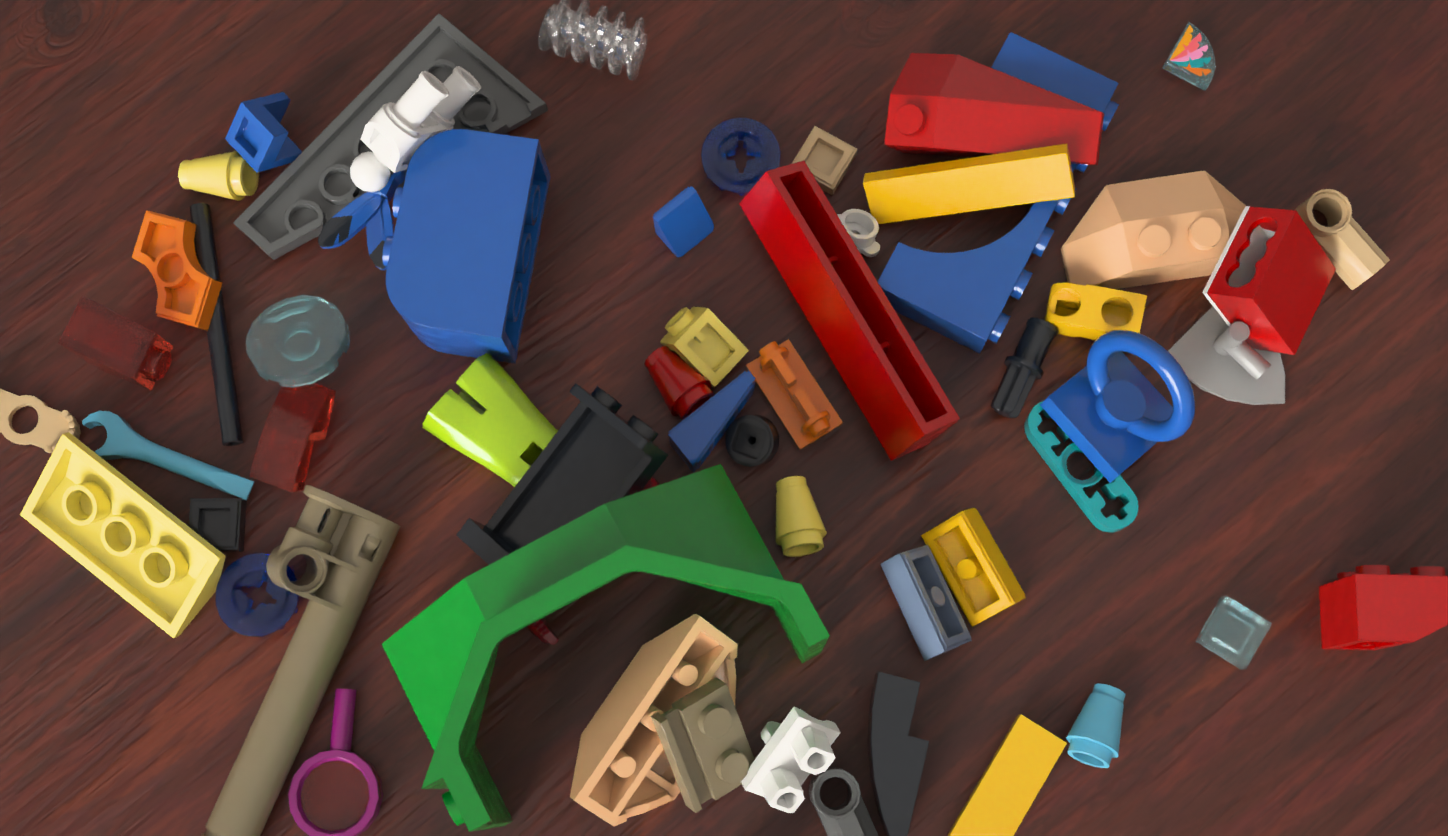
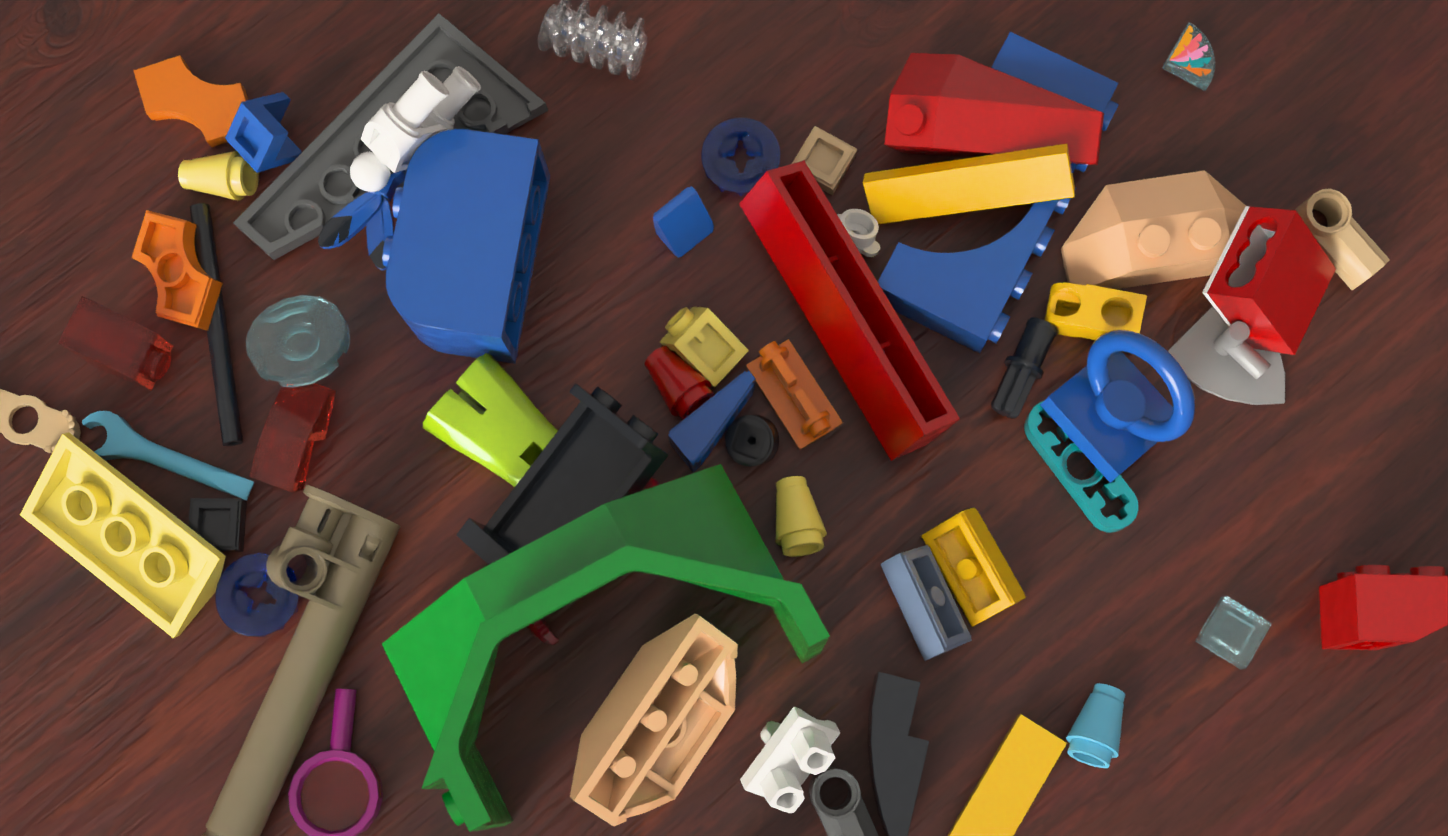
dark tan plate [651,678,755,813] -> none
none -> orange tile [134,55,248,147]

